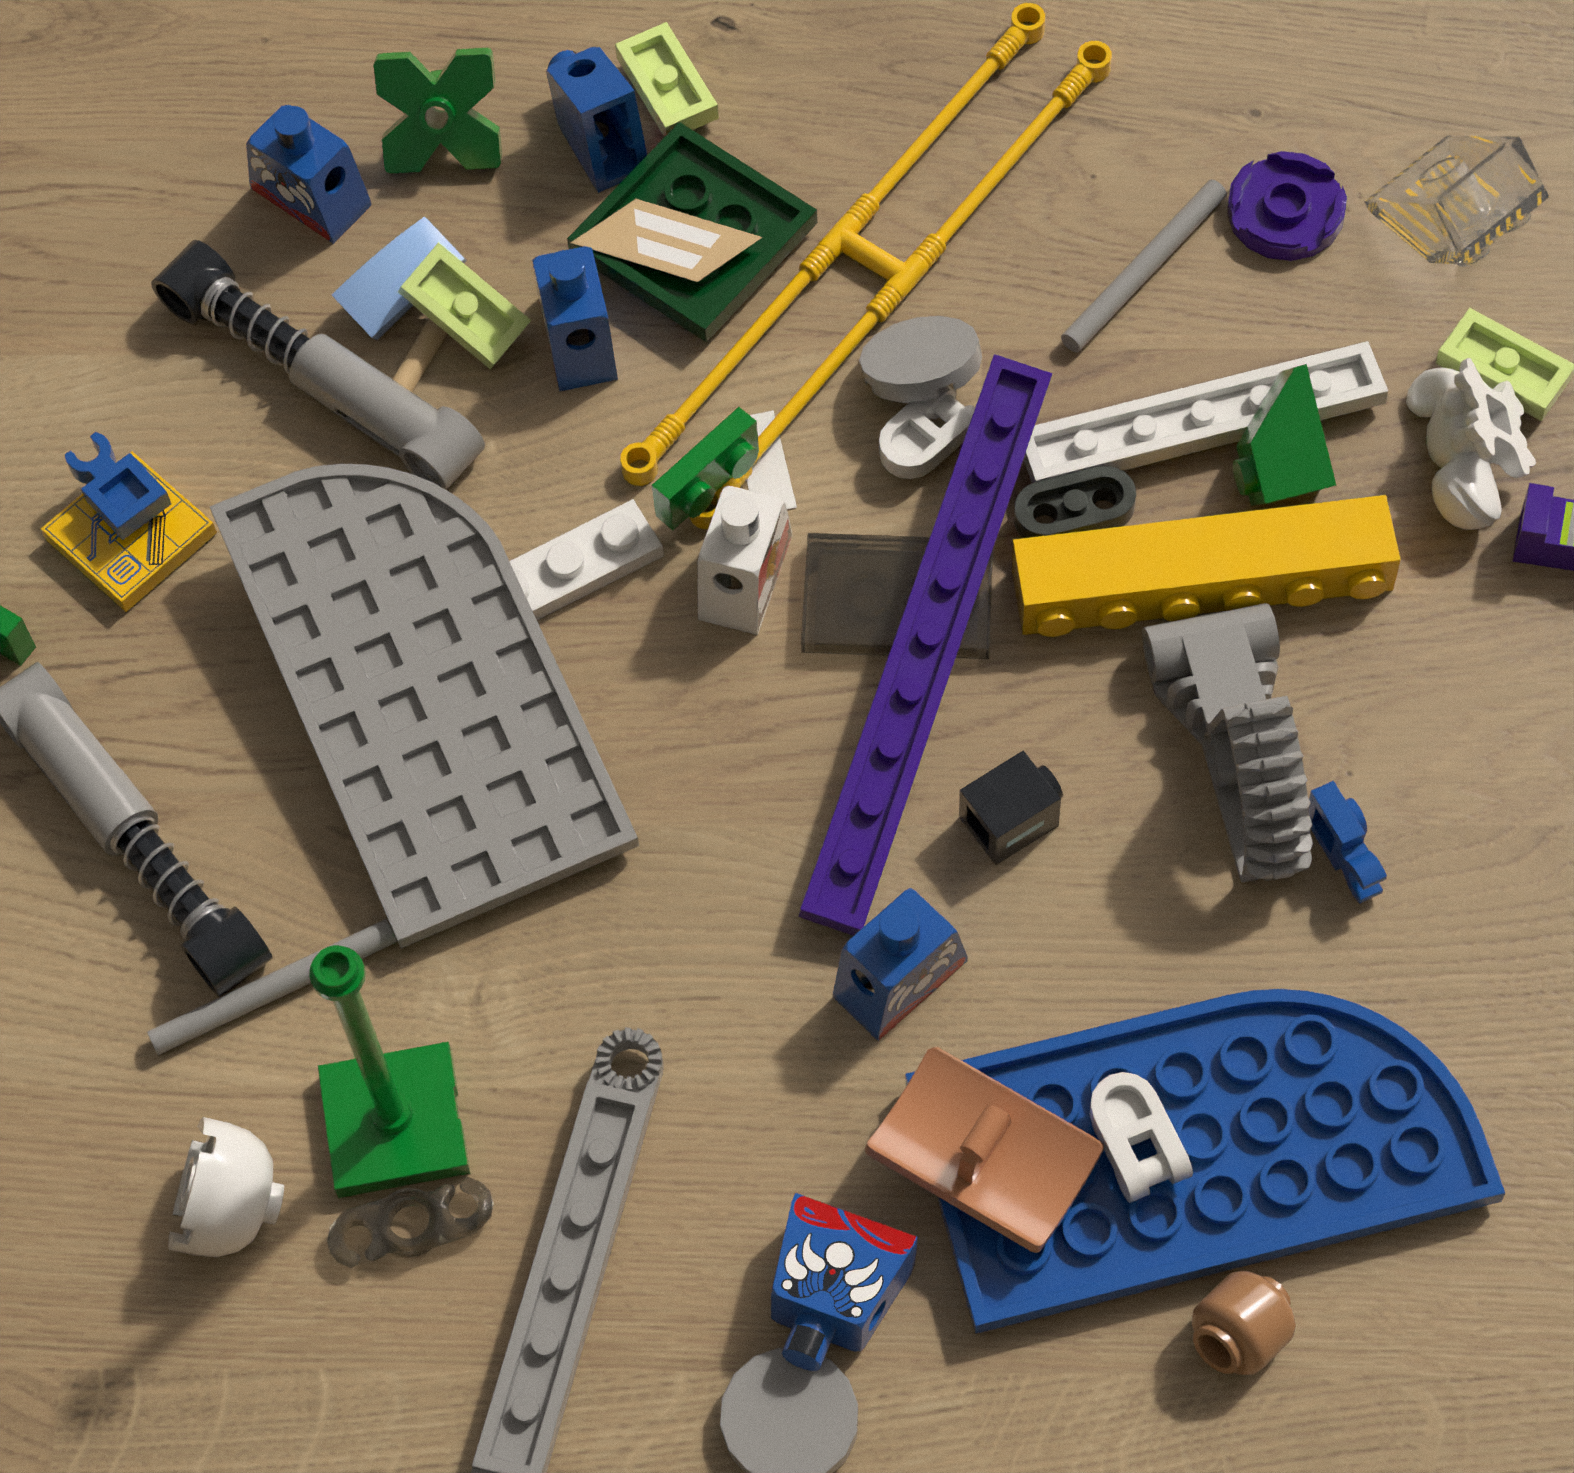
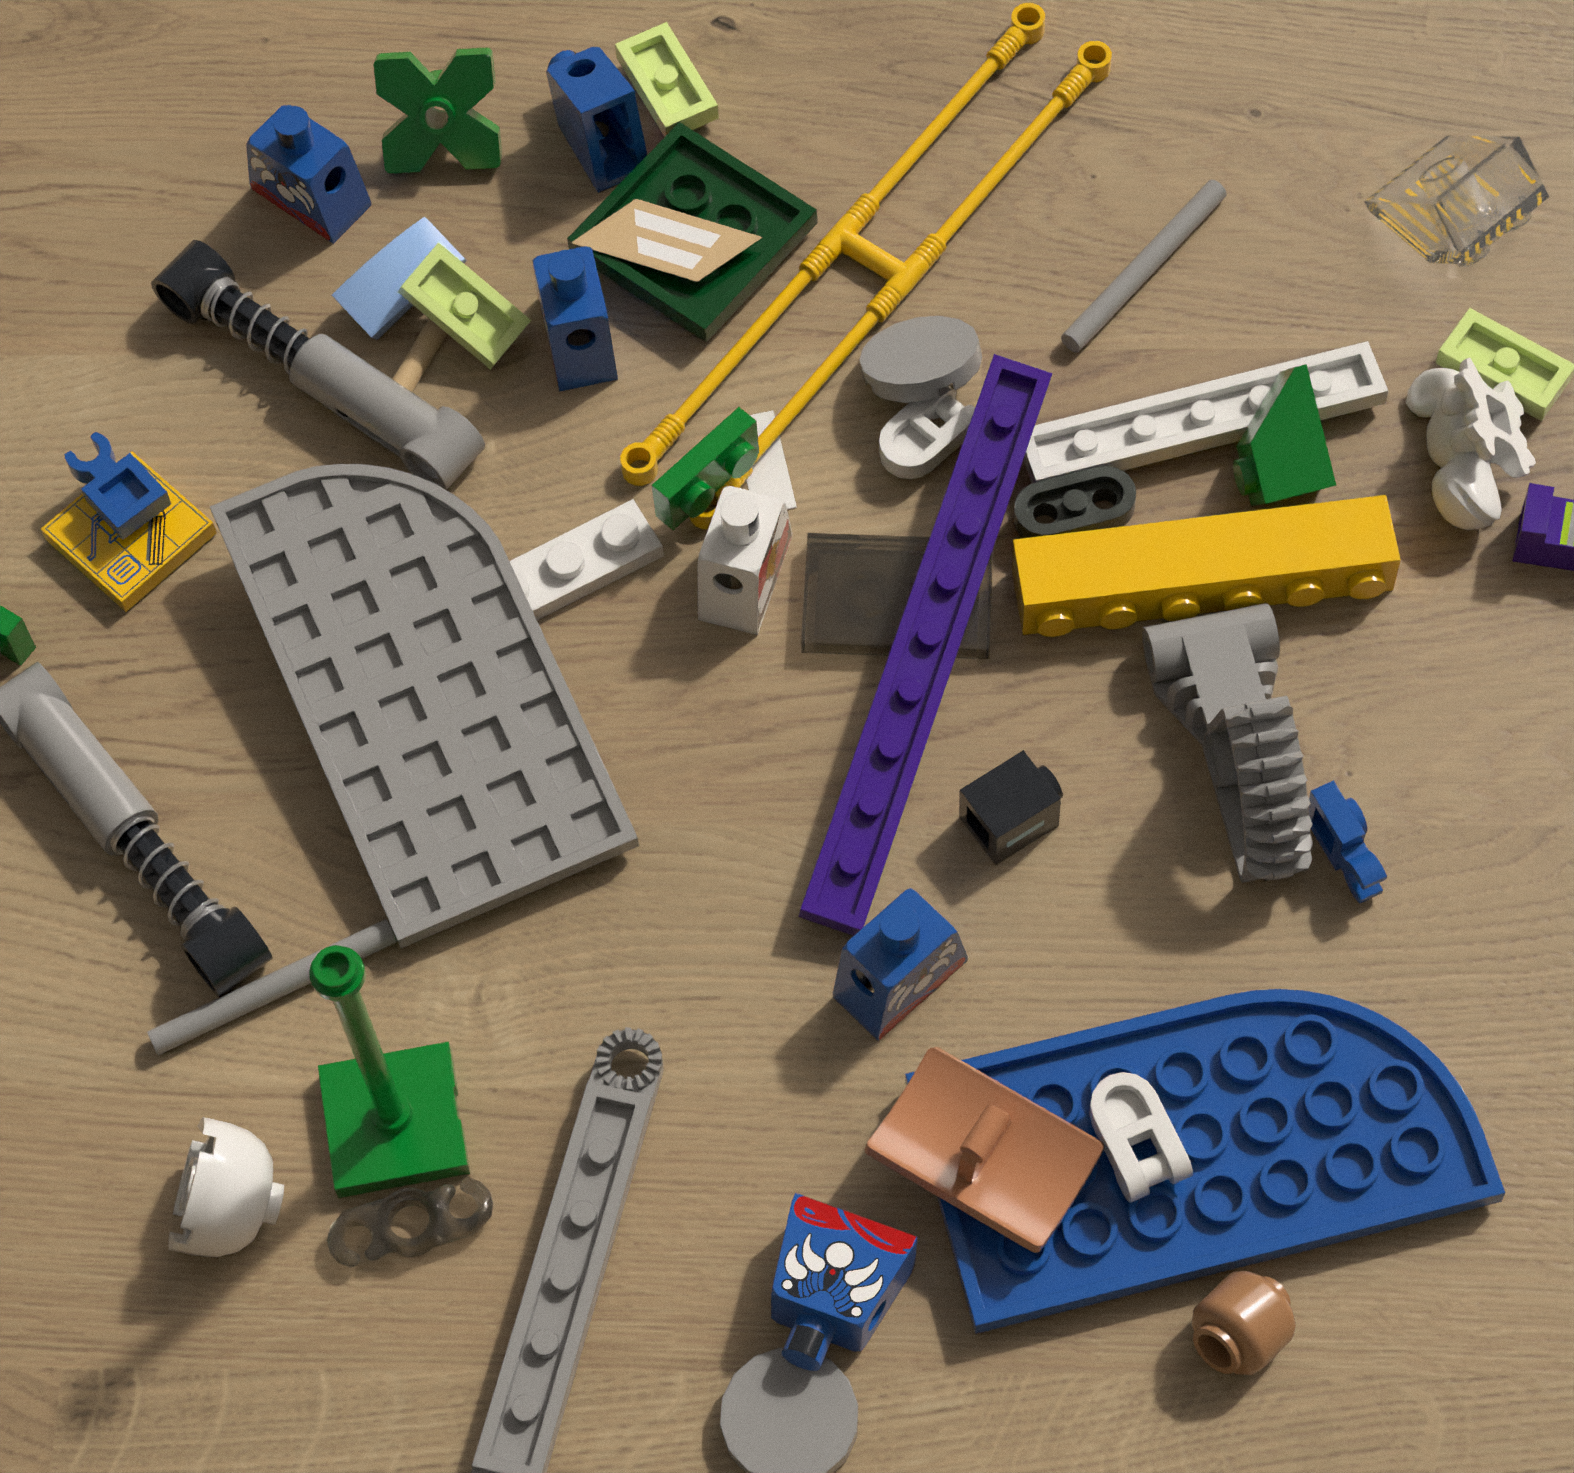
dark purple tile [1227,151,1347,261] -> none

